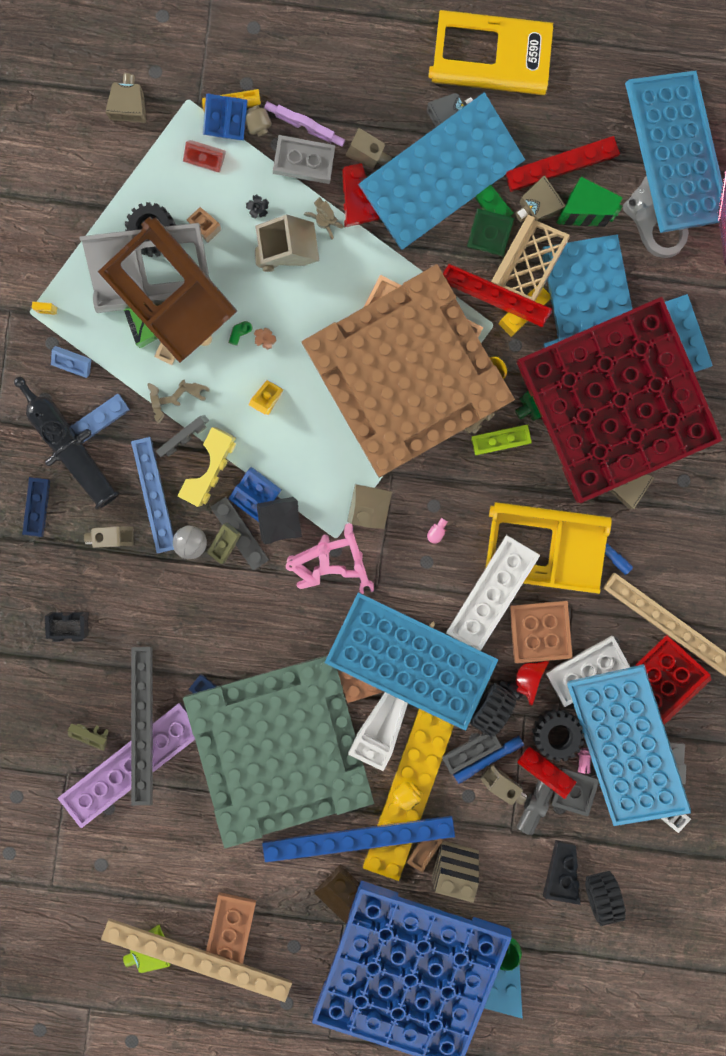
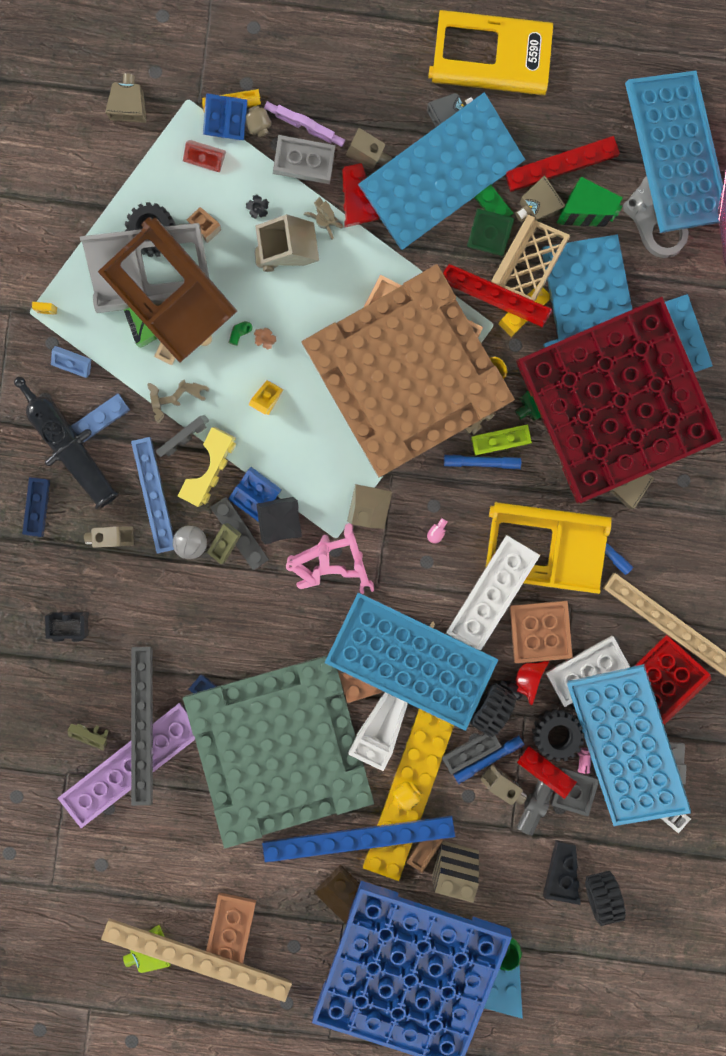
none -> blue piece [444,455,521,469]

